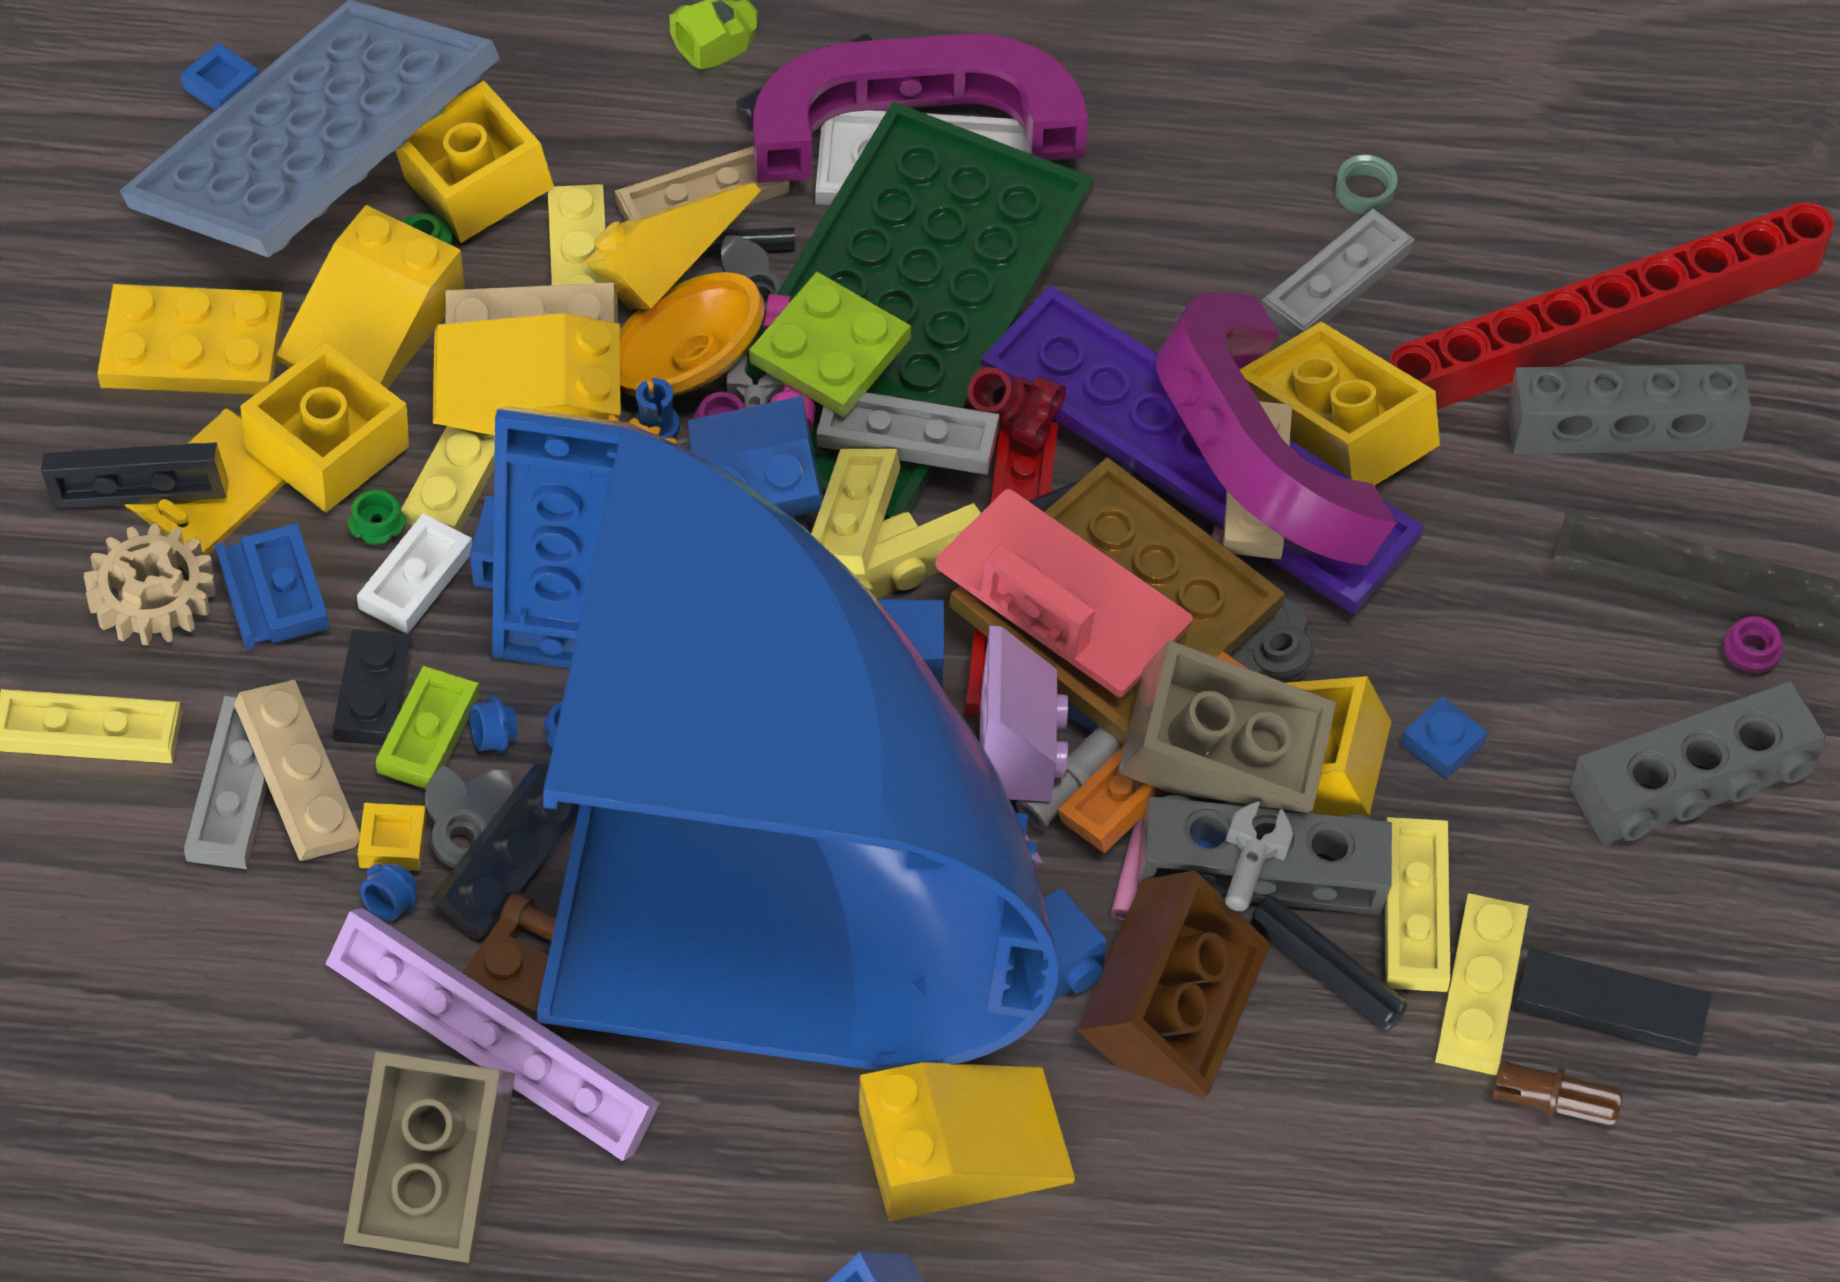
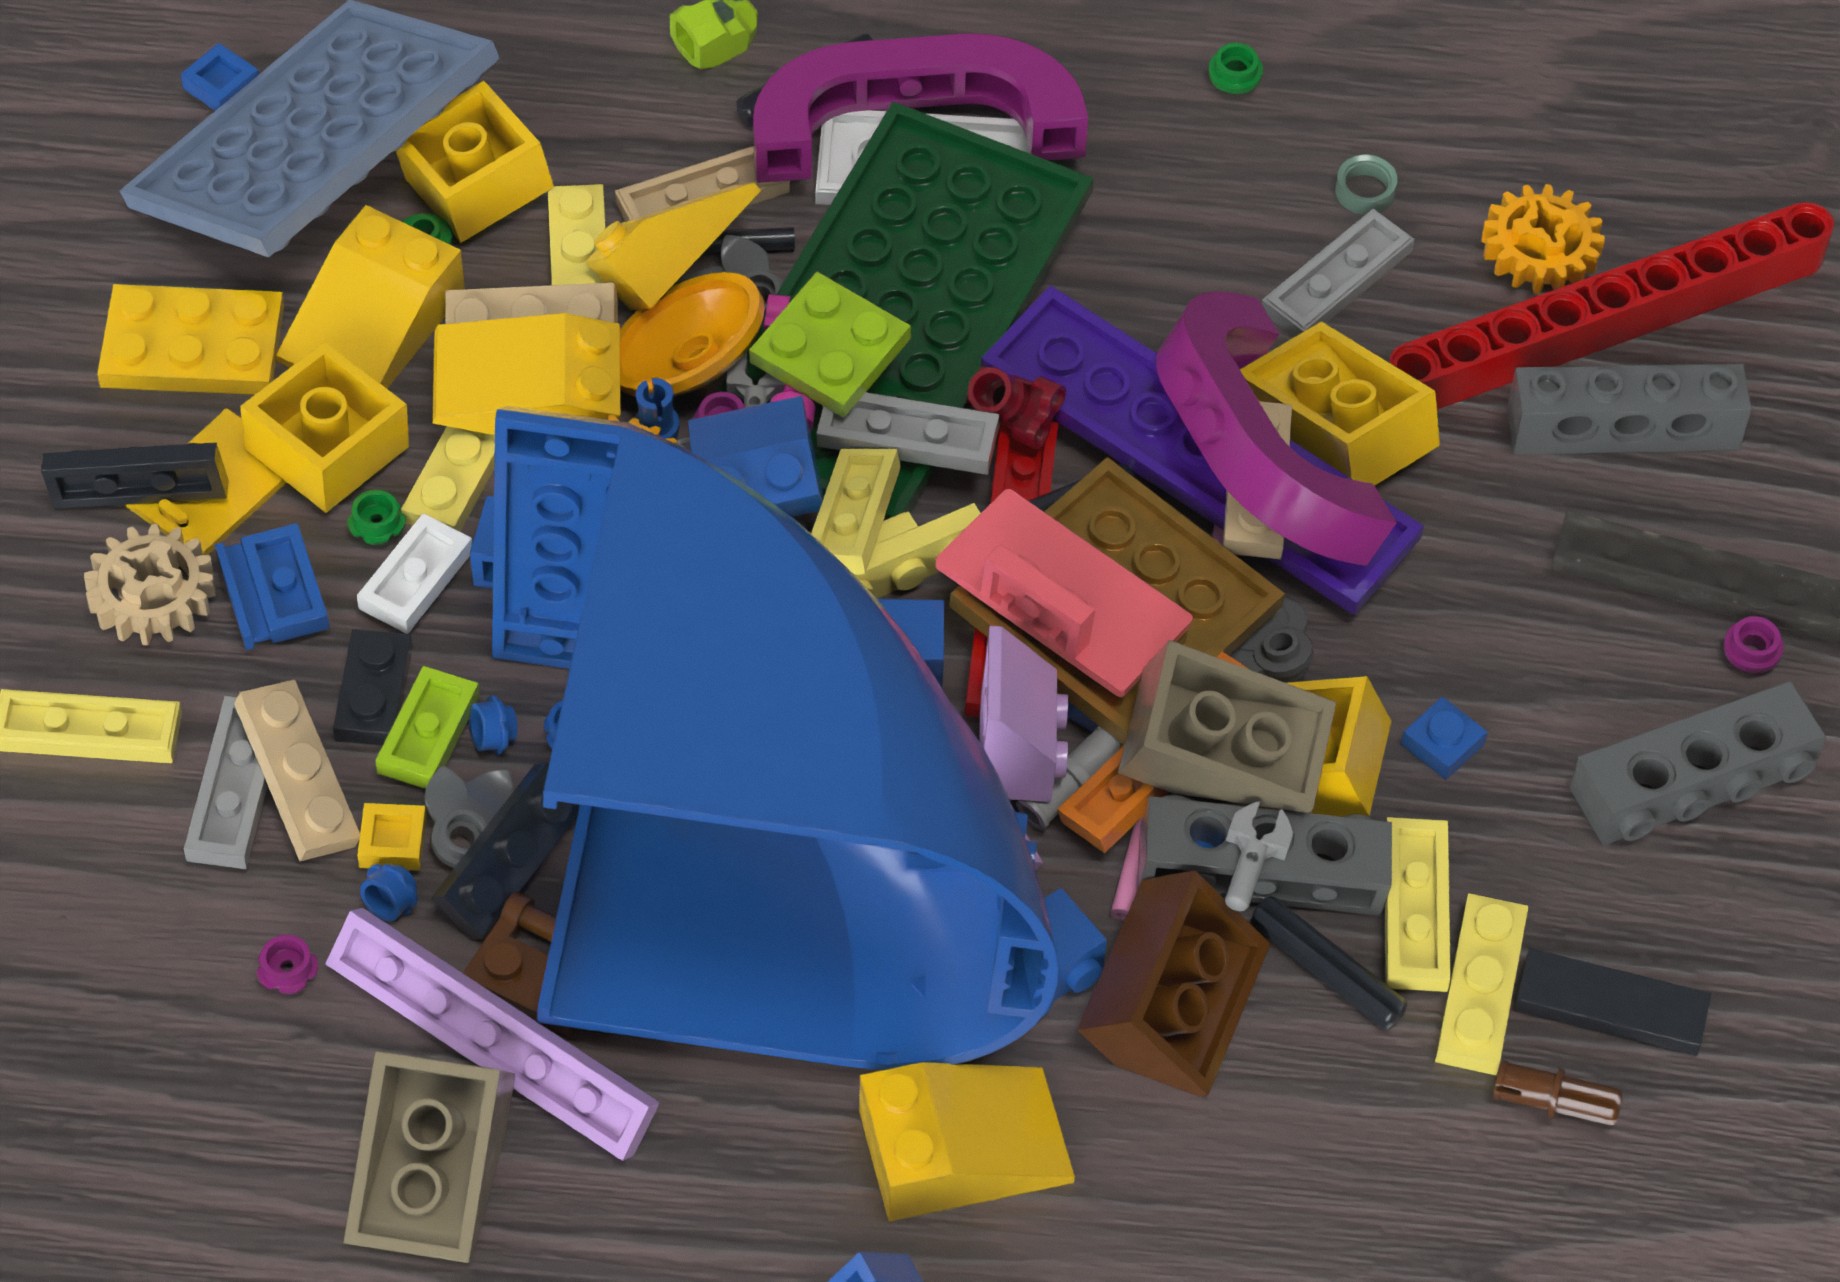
none -> magenta plate [257,935,318,994]
none -> green plate [1208,43,1263,94]
none -> light orange gear [1481,184,1605,294]

